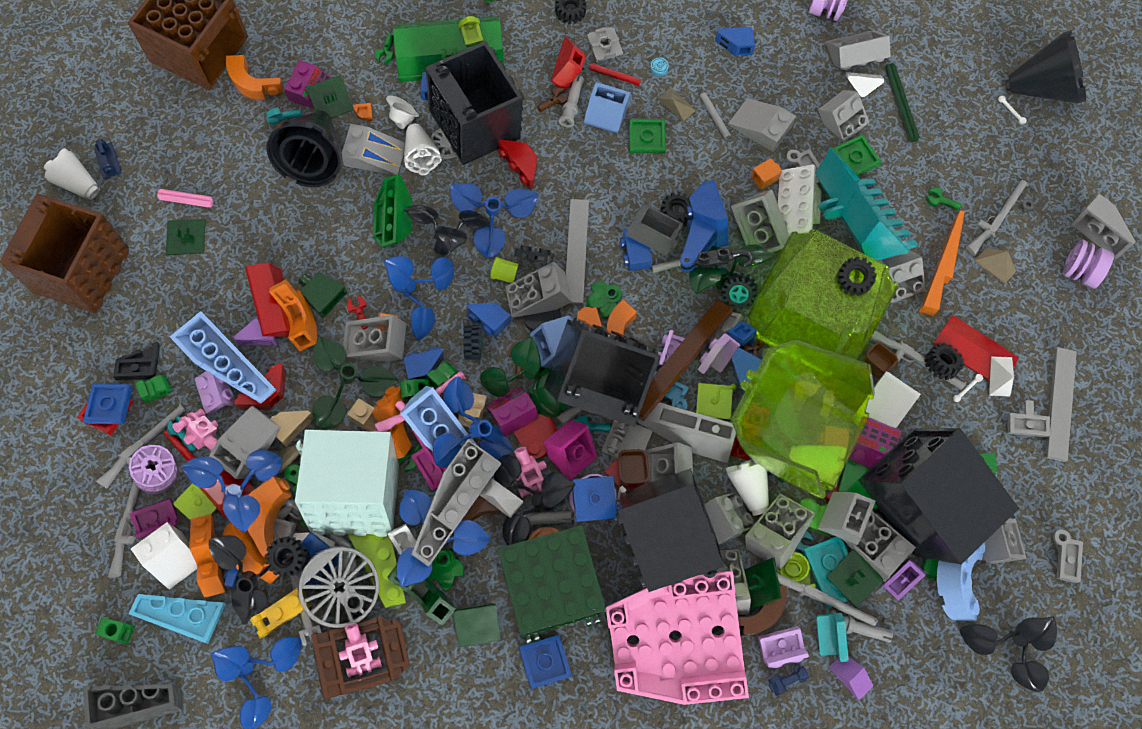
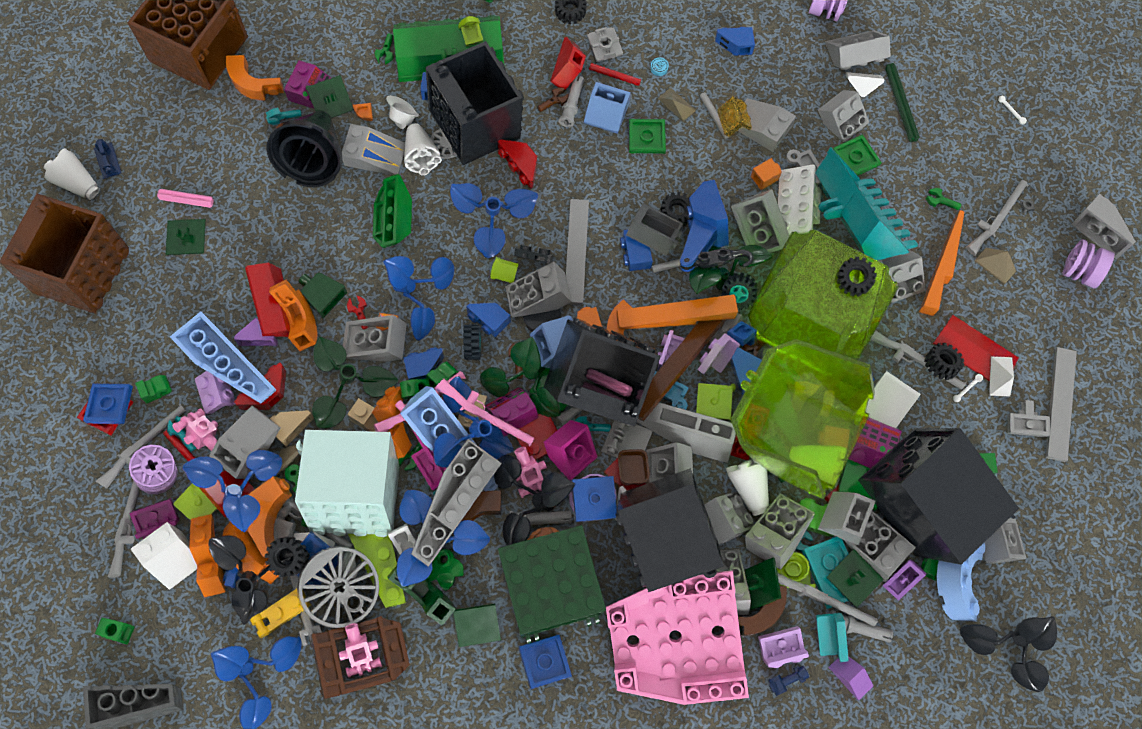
black wing [113,342,160,380] -> none
medium azure wing [129,594,226,644] -> none
black plant [404,205,490,255] -> none
white slope [479,478,523,518] -> none
green plate [586,282,622,319] -> none
reddish brown piece [861,342,898,379] -> none
black cone [1005,30,1086,104] -> none
light grey hinge [1053,529,1083,583] -> none
none -> bright pink piece [434,379,534,447]
none -> bright pink axle [586,369,633,397]
none -> orange slope [617,294,738,330]
none -> clear yellow bracket [717,96,752,137]

